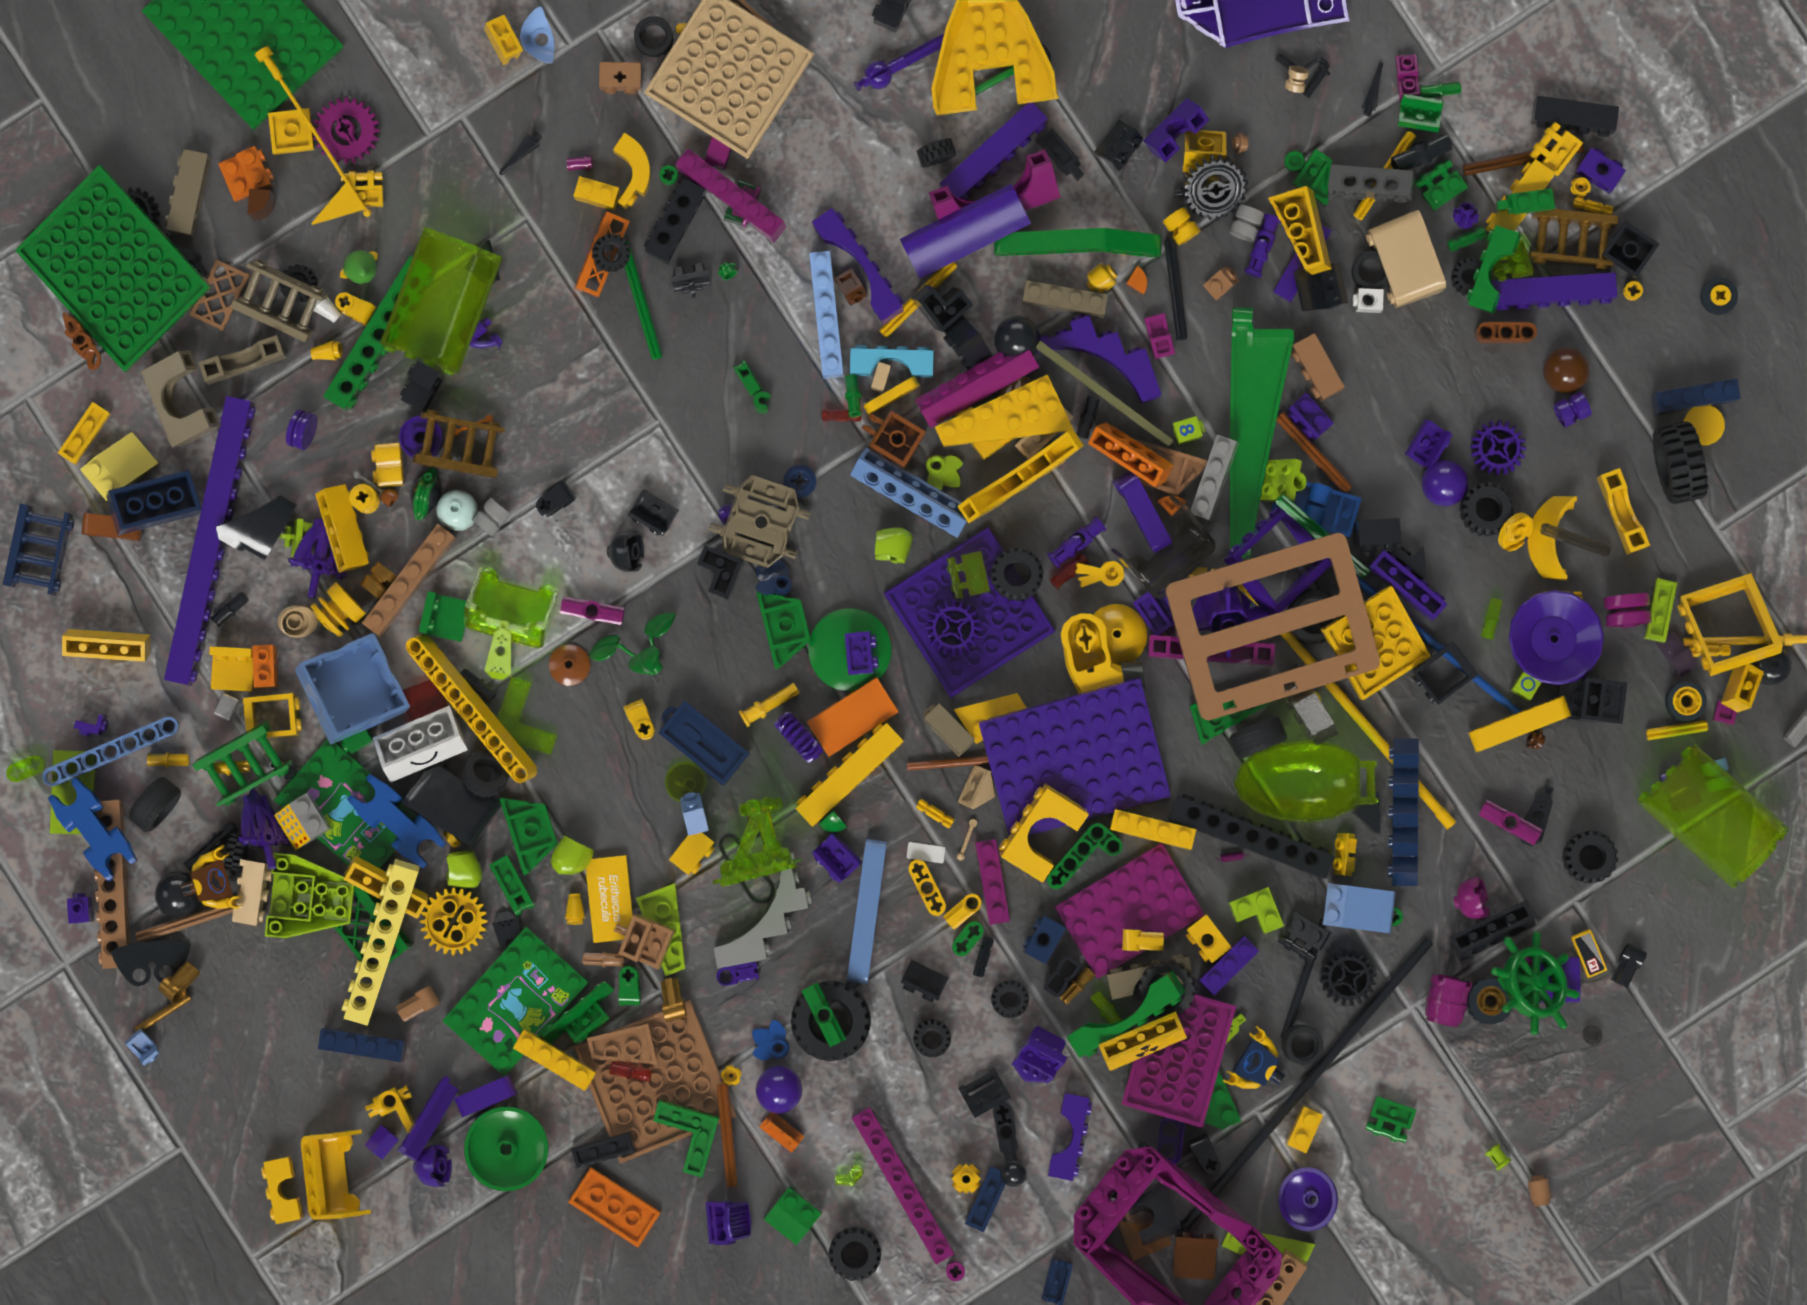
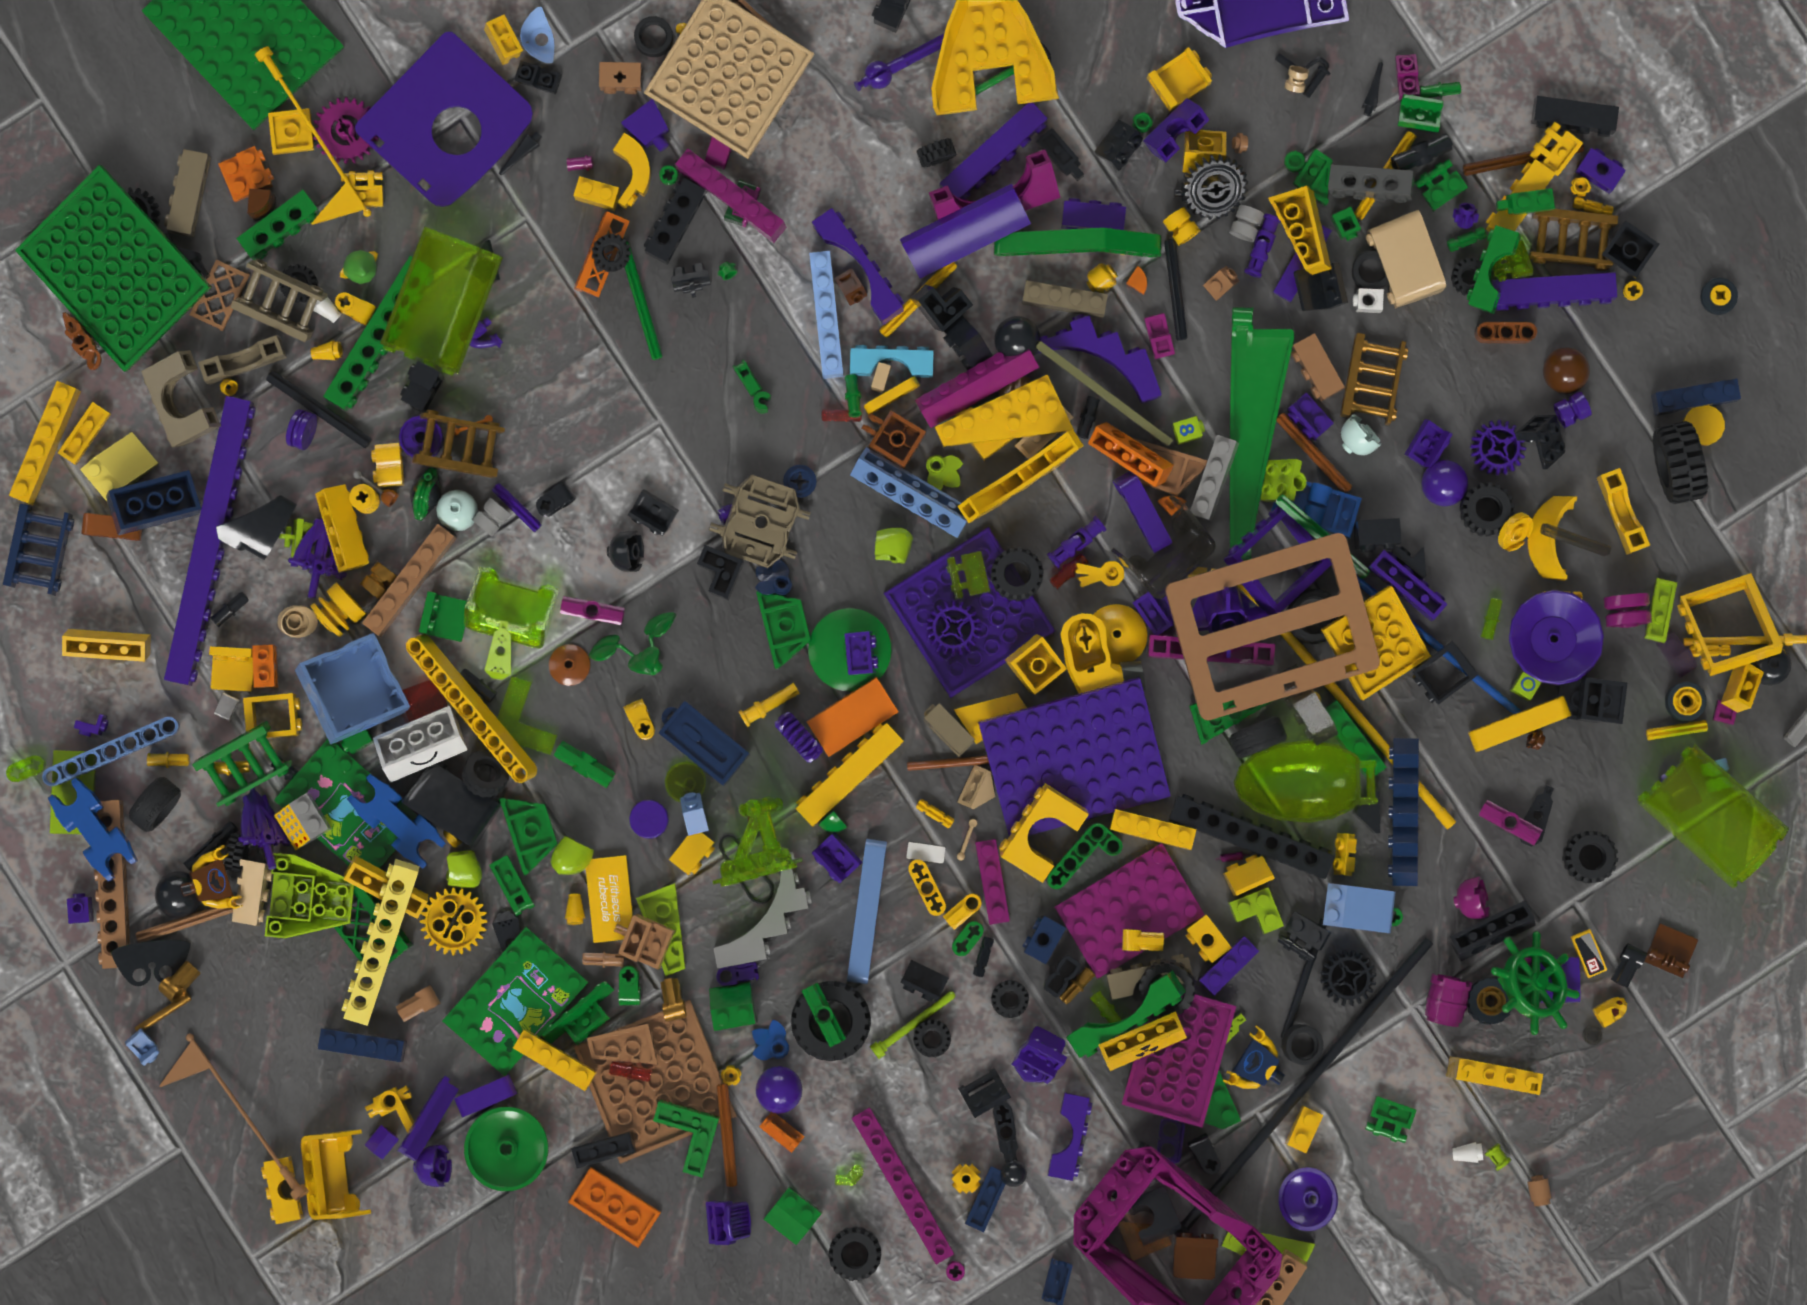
none -> yellow brick [9,381,81,506]
none -> medium nougat piece [159,1033,309,1201]
none -> yellow hinge [220,378,238,396]
none -> green brick [236,190,320,260]
none -> black axle [266,371,372,448]
none -> dark purple door [355,32,533,207]
none -> dark purple axle [492,483,542,532]
none -> black slope [514,60,562,95]
none -> green piece [553,741,616,788]
none -> dark purple torso [621,99,670,152]
none -> dark purple head [629,800,669,839]
none -> green slope [709,982,757,1031]
none -> lime piece [869,991,956,1059]
none -> yellow brick [1005,634,1067,695]
none -> dark purple brick [1061,198,1126,230]
none -> green plate [1133,112,1153,133]
none -> yellow panel [1147,47,1212,112]
none -> yellow slope [1223,854,1275,896]
none -> green brick [1318,700,1387,781]
none -> green brick [1330,207,1361,241]
none -> pearl gold fence [1340,333,1408,426]
none -> light aqua cylinder [1341,415,1381,456]
none -> yellow window [1446,1056,1543,1095]
none -> white cone [1452,1142,1484,1163]
none -> black bracket [1515,415,1565,470]
none -> yellow rock [1592,997,1627,1028]
none -> reddish brown hinge [1644,923,1698,978]

